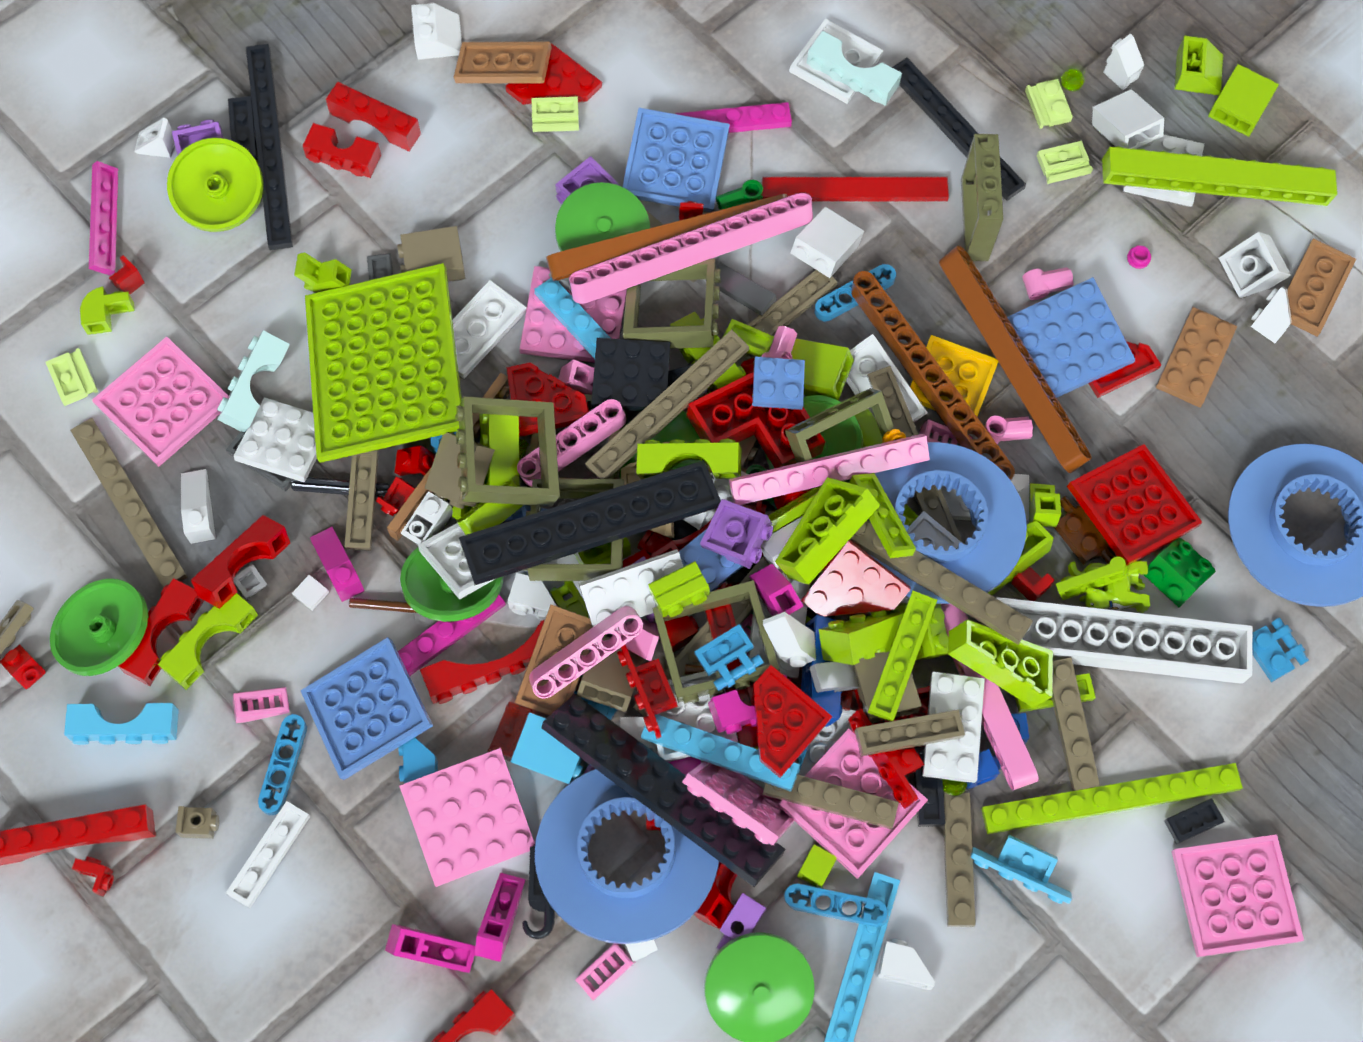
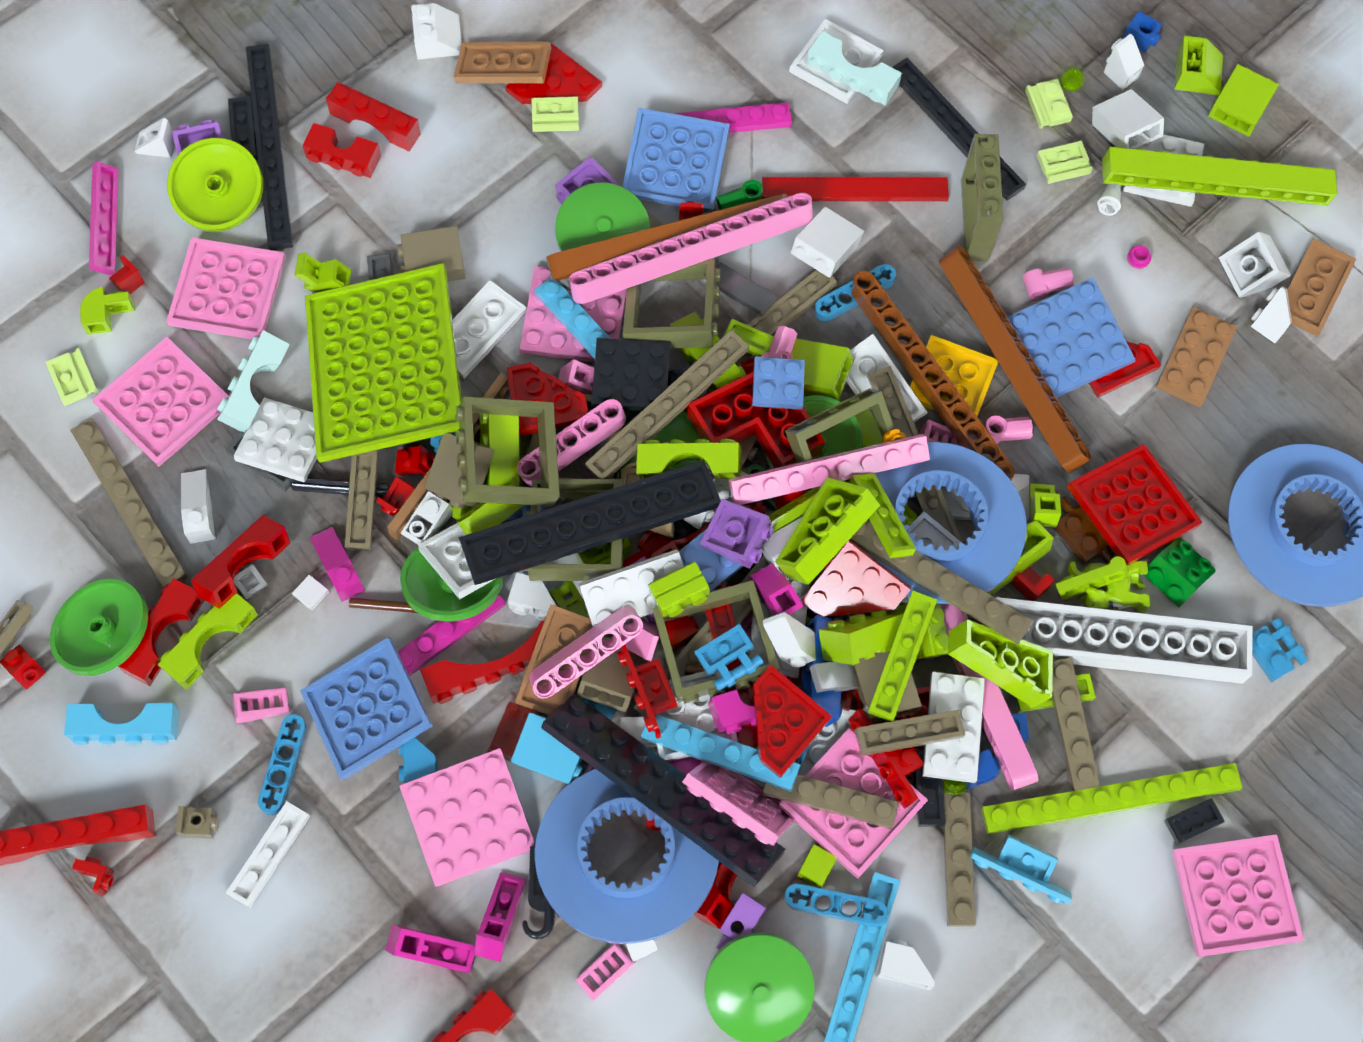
none -> bright pink plate [166,237,286,340]
none -> white cone [1097,184,1122,216]
none -> blue brick [1122,11,1162,53]

